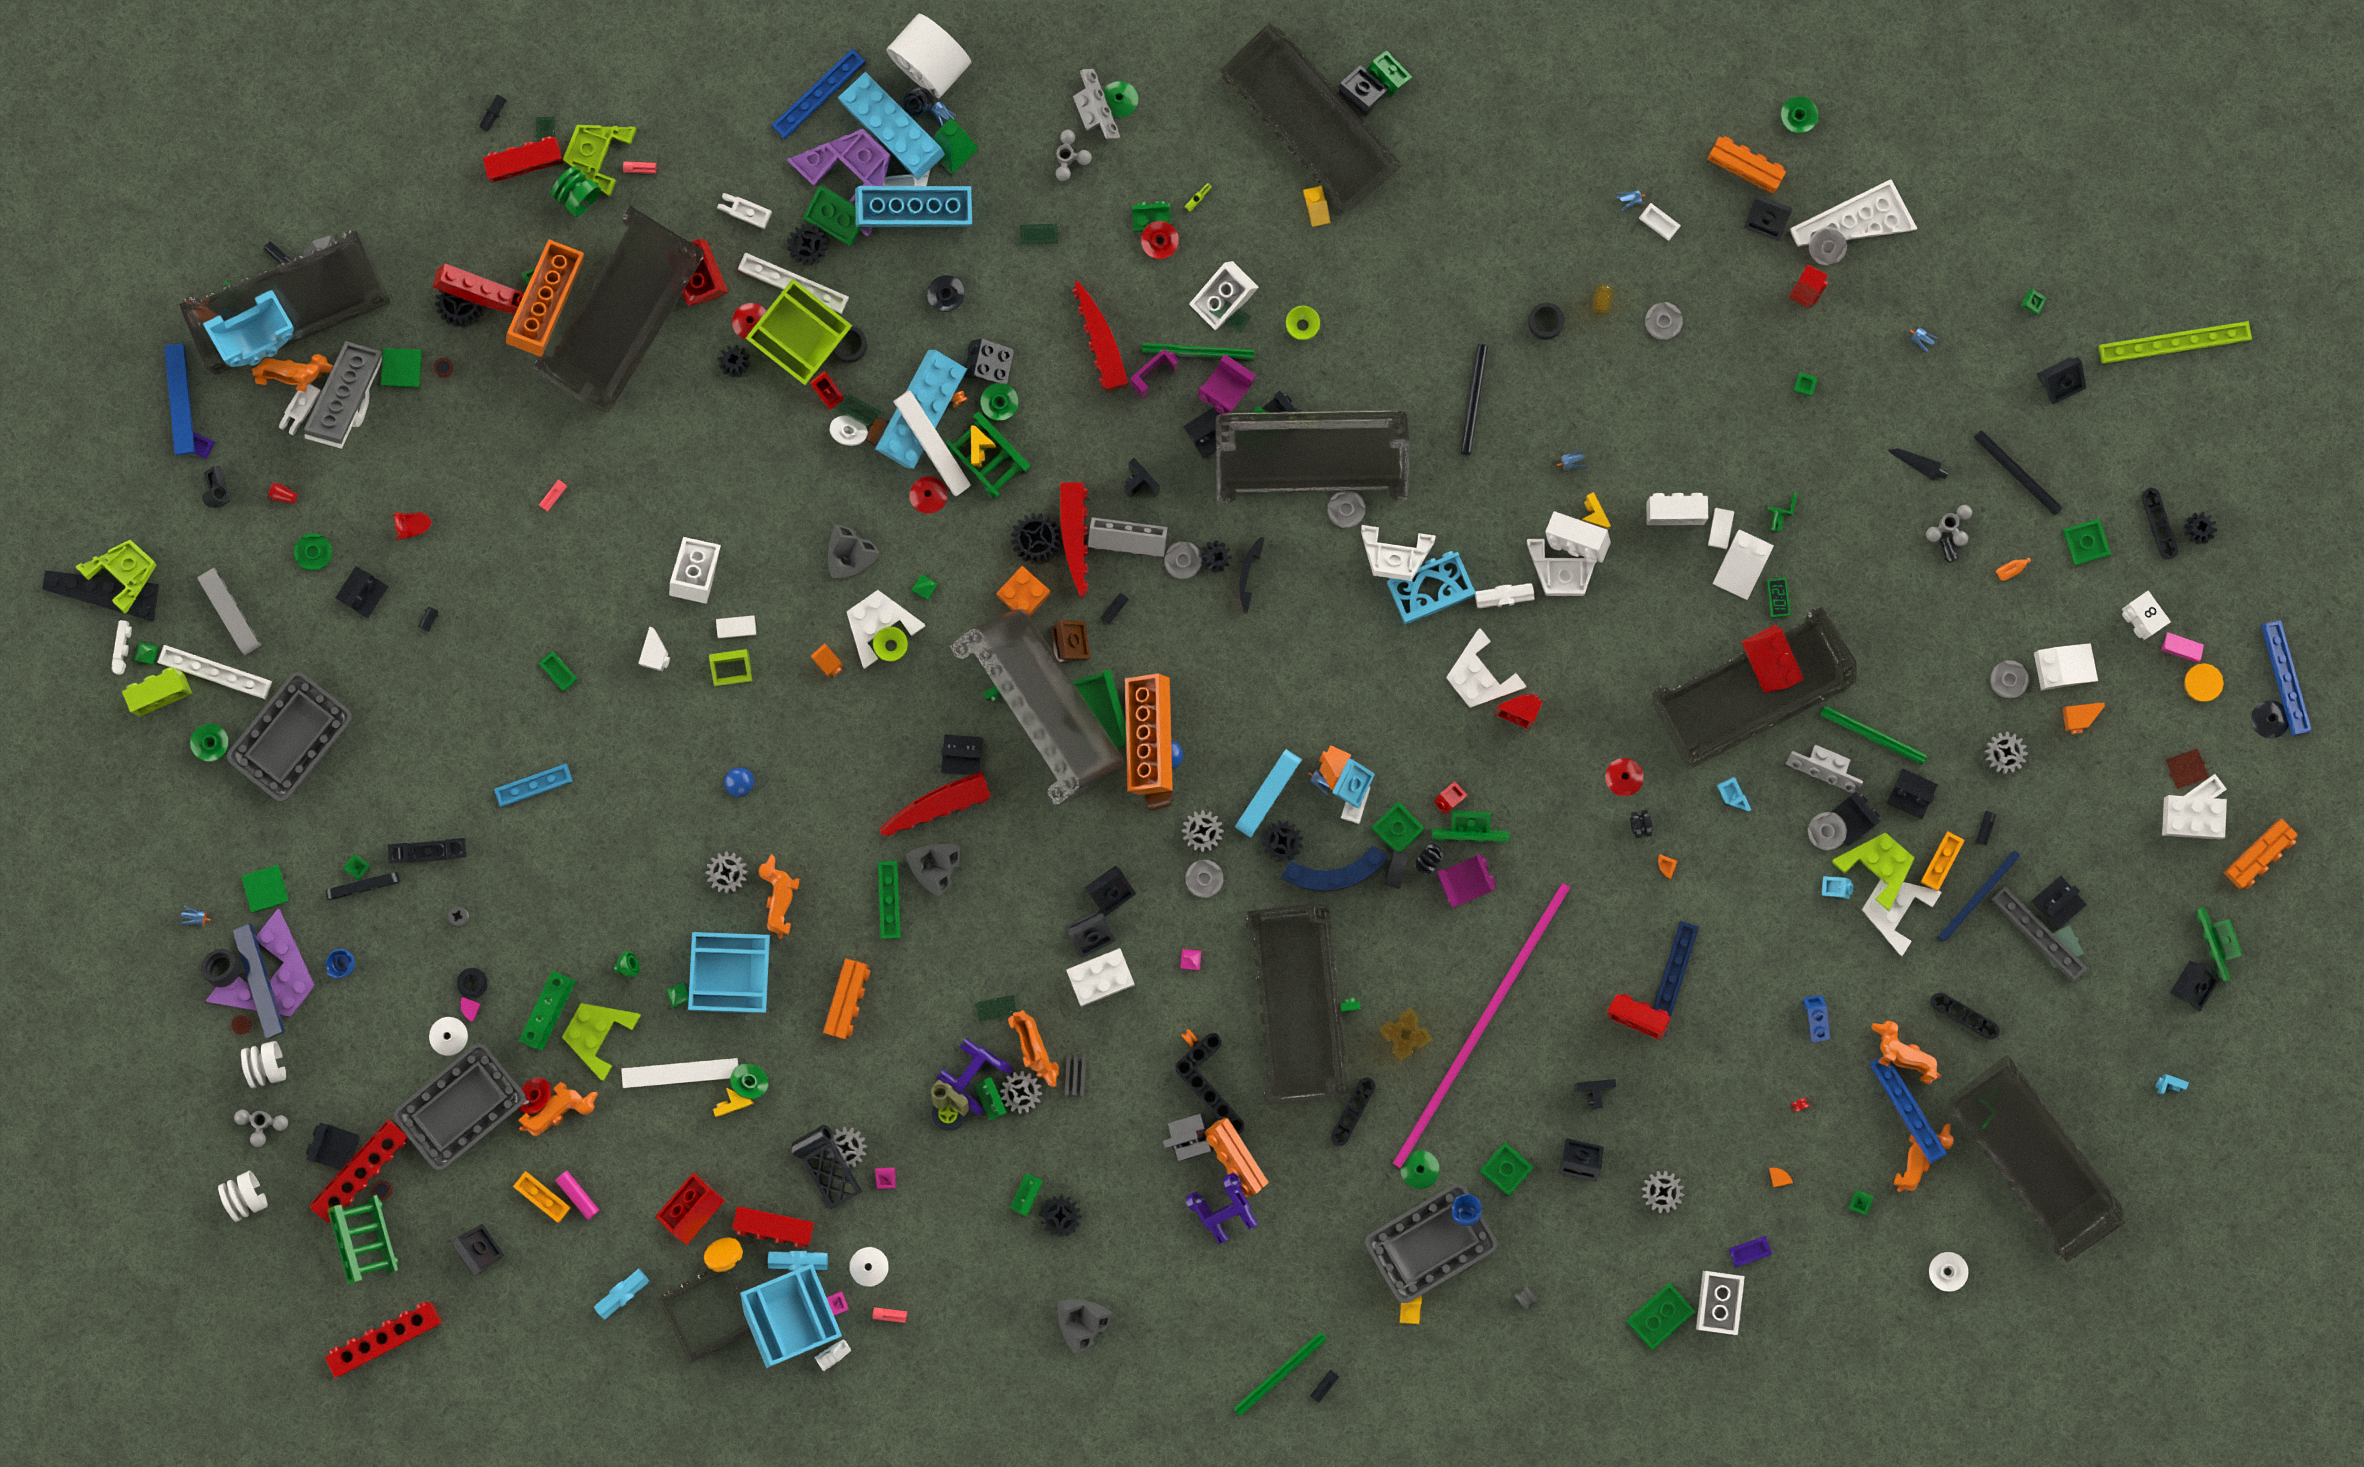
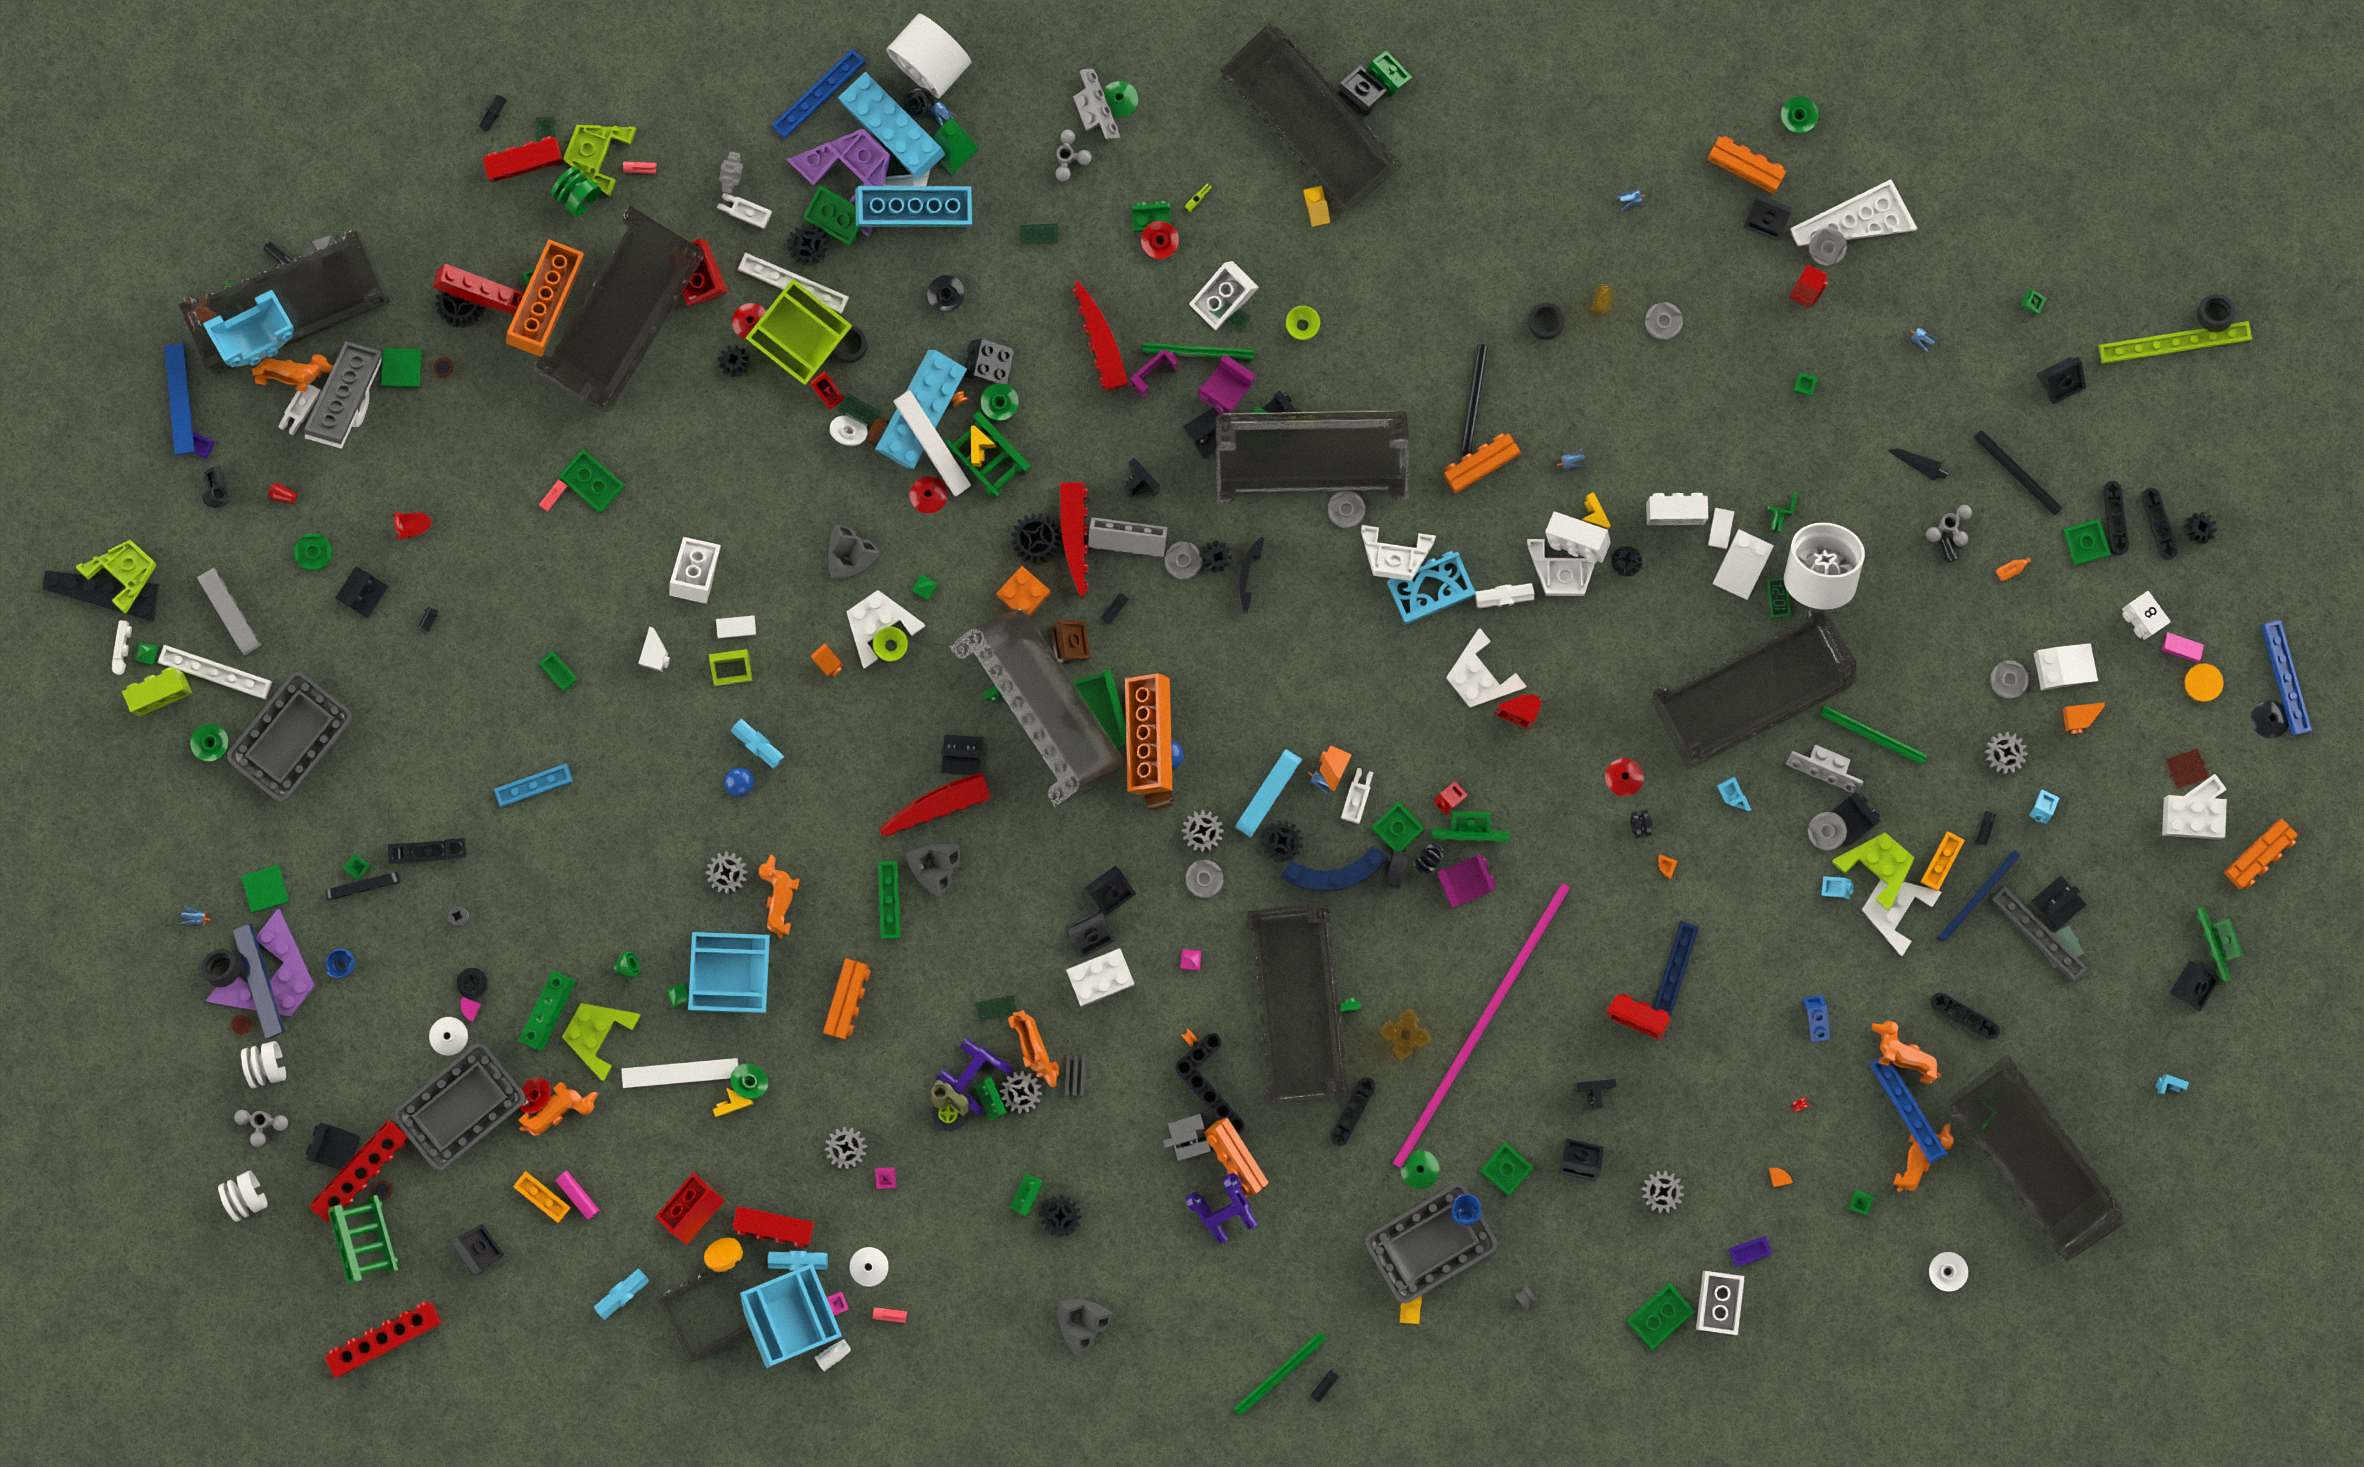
black piece [791,1125,863,1209] -> none
medium azure tile [1332,758,1375,808] -> none
white tile [1639,203,1681,241] -> none
red slope [1741,625,1804,693] -> none
black bracket [1887,768,1938,820] -> none
none -> green tile [558,449,626,514]
none -> light grey gear [719,152,743,194]
none -> medium azure piece [731,719,784,769]
none -> orange brick [1443,433,1521,494]
none -> black gear [1611,546,1642,576]
none -> white wheel [1784,523,1865,609]
none -> medium azure bracket [2029,790,2059,824]
none -> black beam [2103,481,2129,555]
none -> black tyre [2197,294,2236,332]

